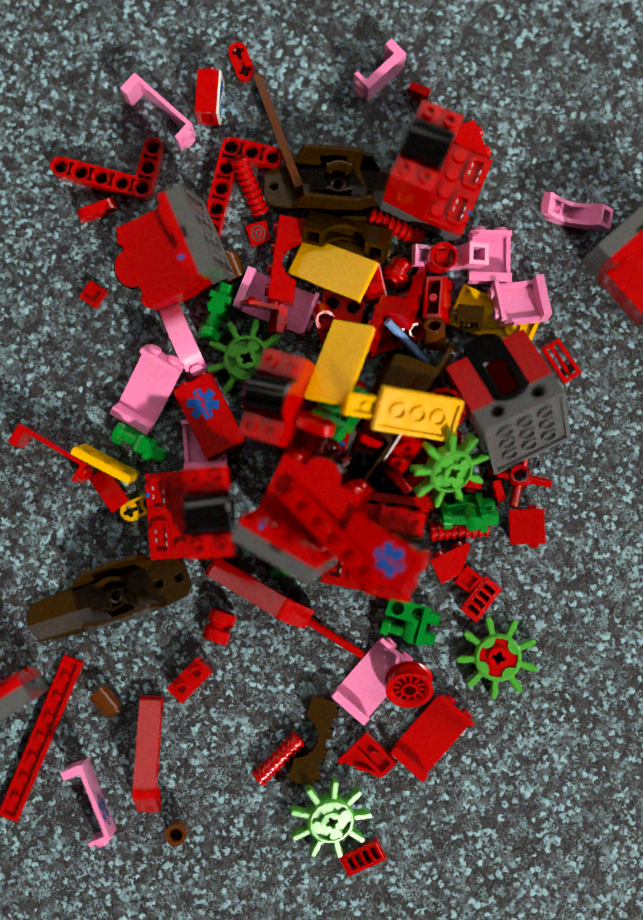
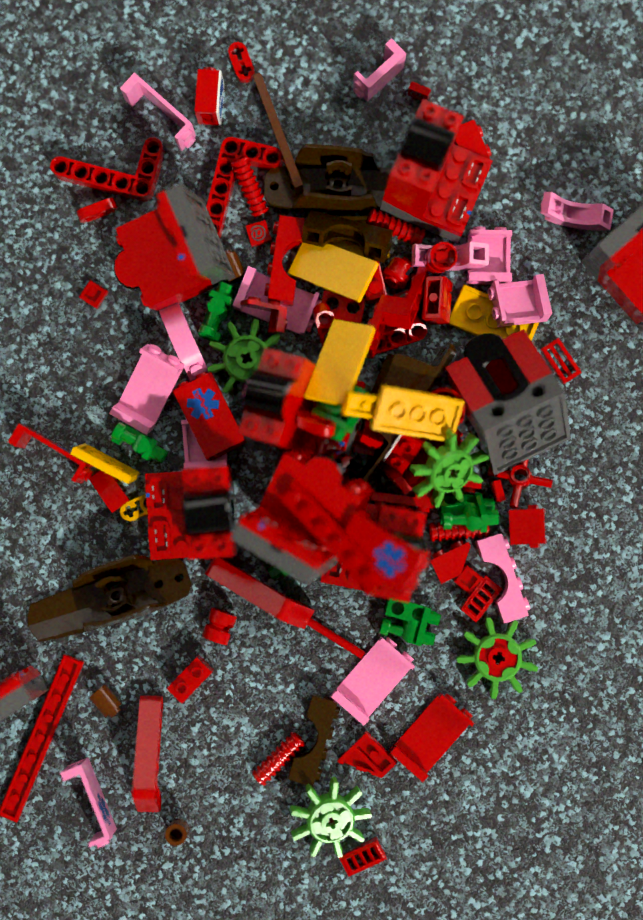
medium blue bar [384,318,430,364] -> none
red wheel [385,661,434,708] -> none
reddish brown brick [423,317,446,351] -> none
dark brown brick [451,304,484,331] -> none
none -> bright pink arch [475,533,530,624]

